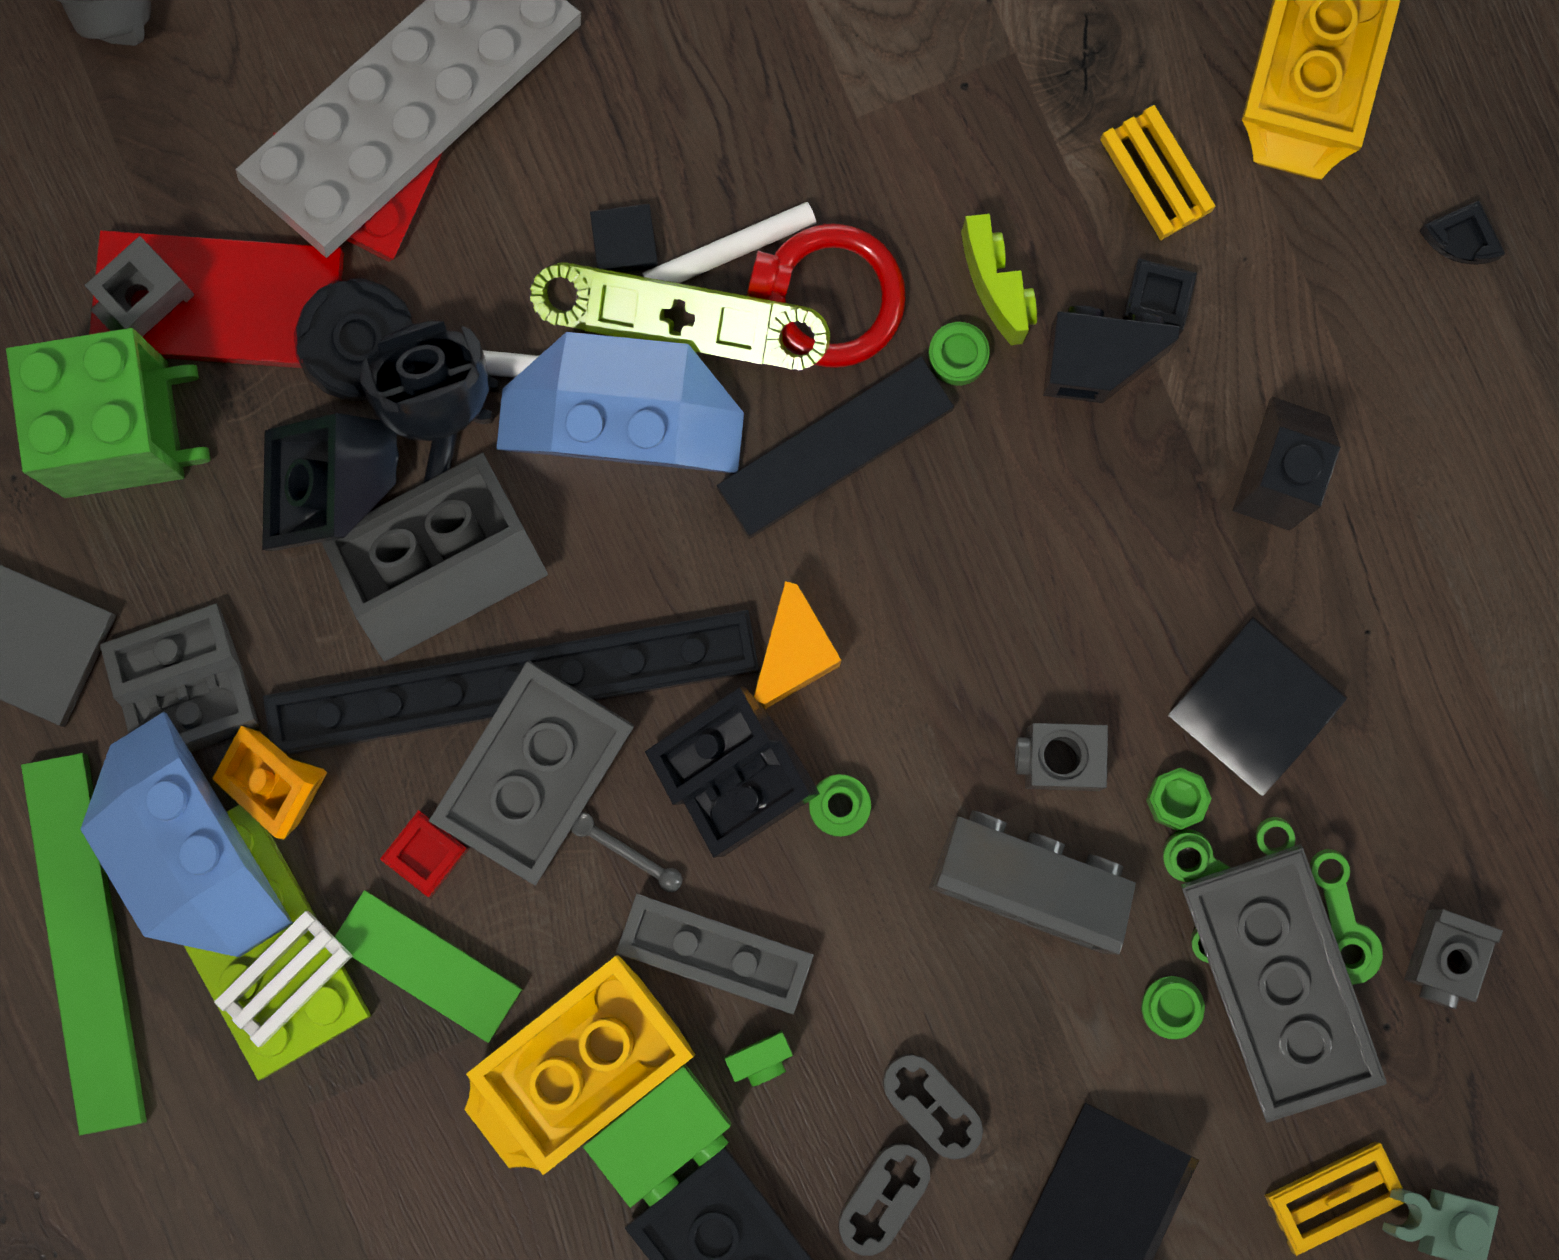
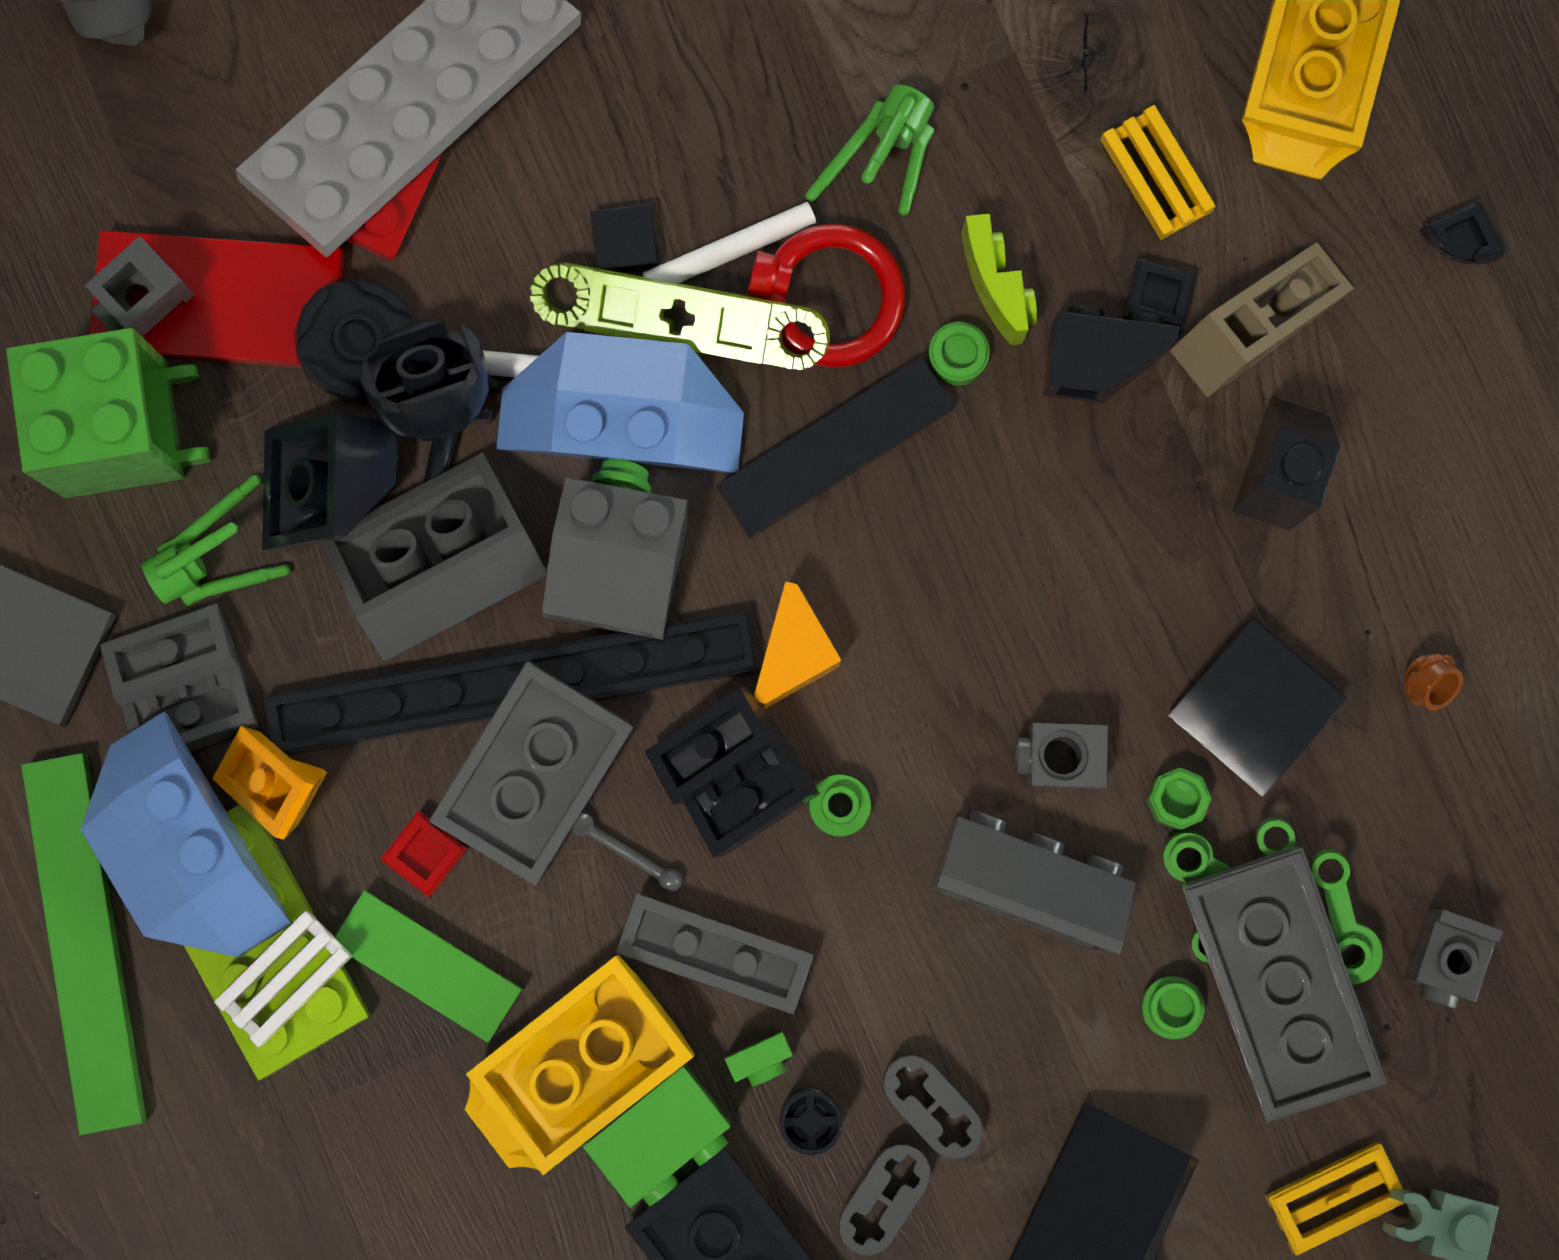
none -> bright green plant [141,475,291,607]
none -> dark grey slope [542,477,688,640]
none -> bright green plate [591,459,652,493]
none -> black wheel [779,1087,843,1156]
none -> bright green plant [805,84,935,216]
none -> dark tan slope [1170,242,1354,398]
none -> dark orange plate [1405,653,1463,711]

